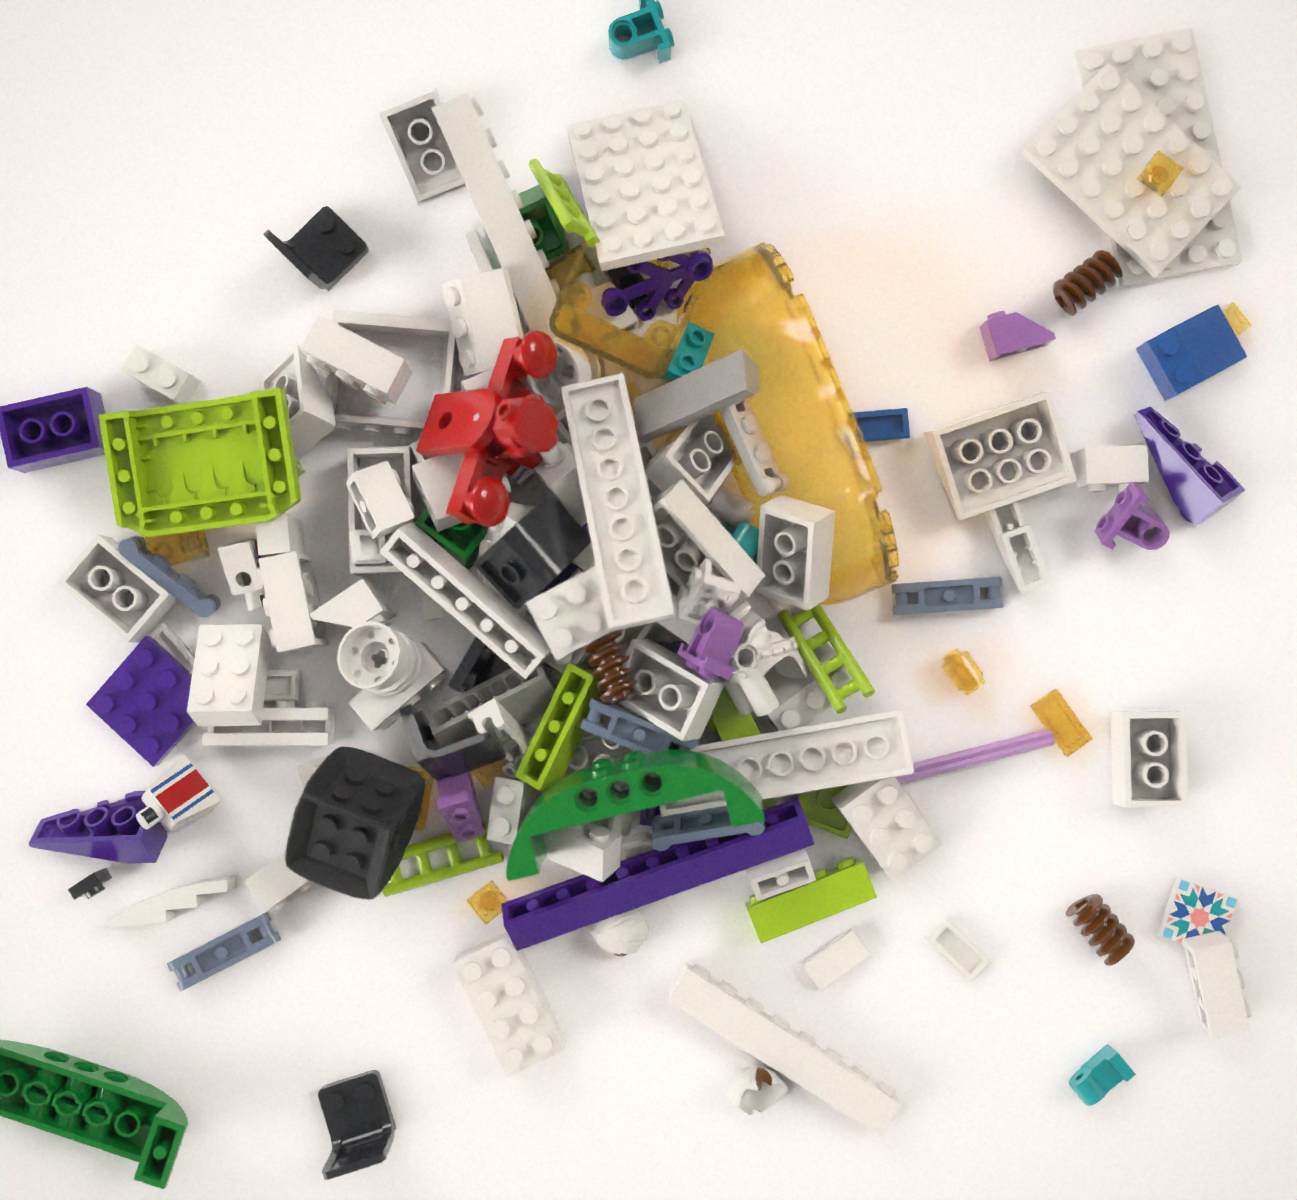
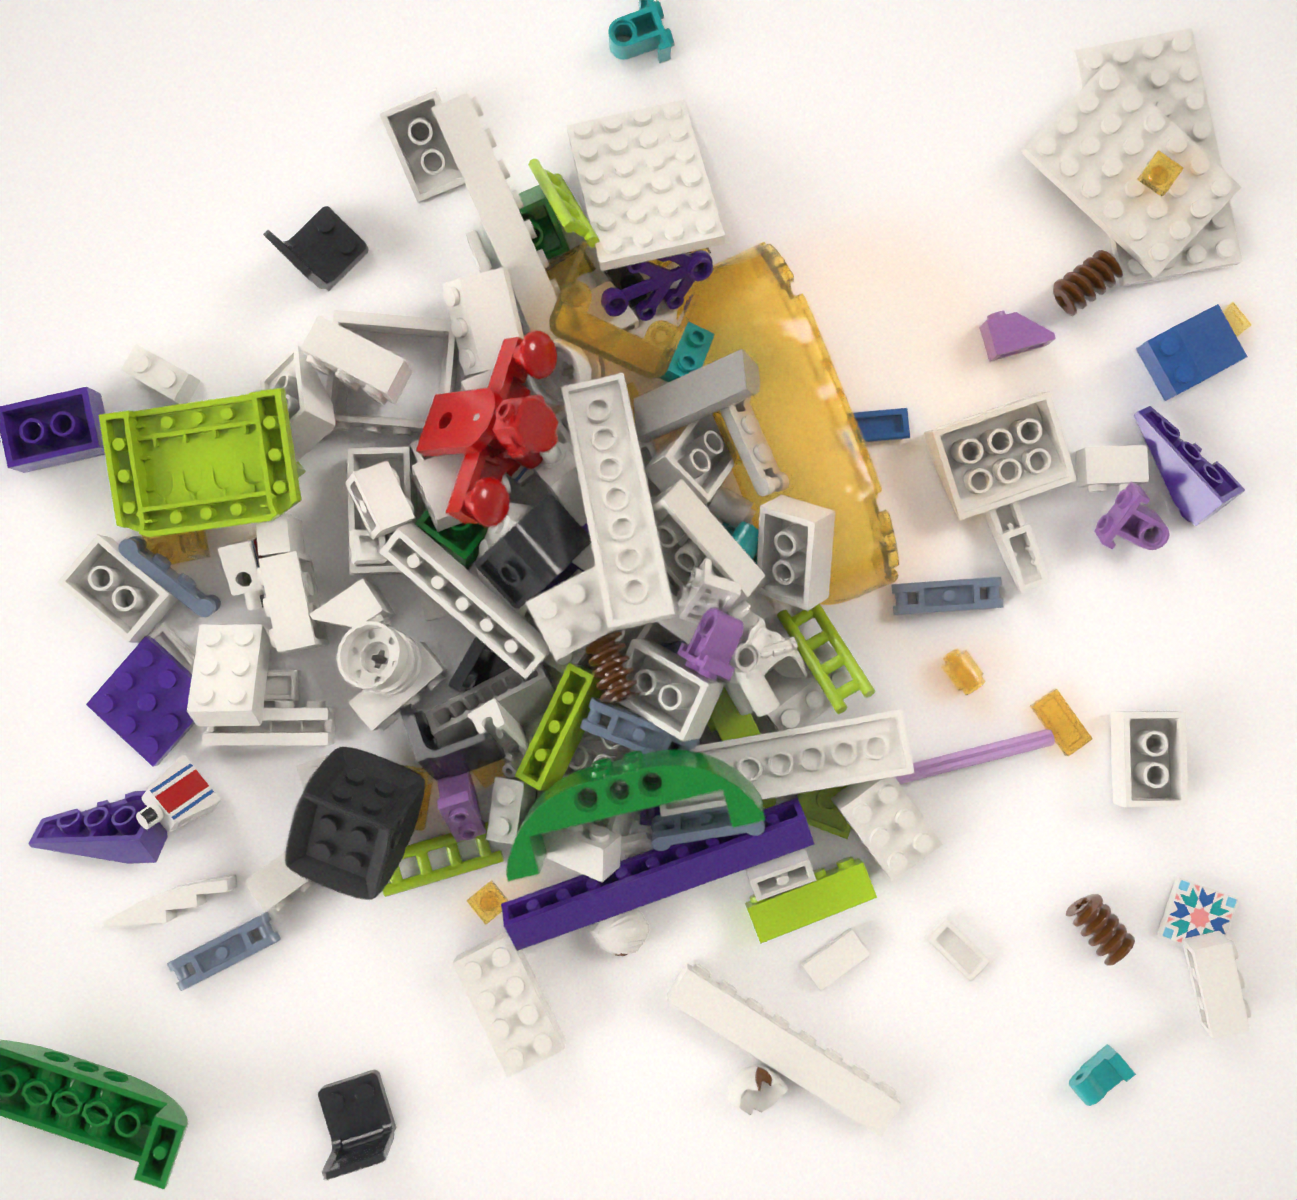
black plate [67,868,112,900] -> none

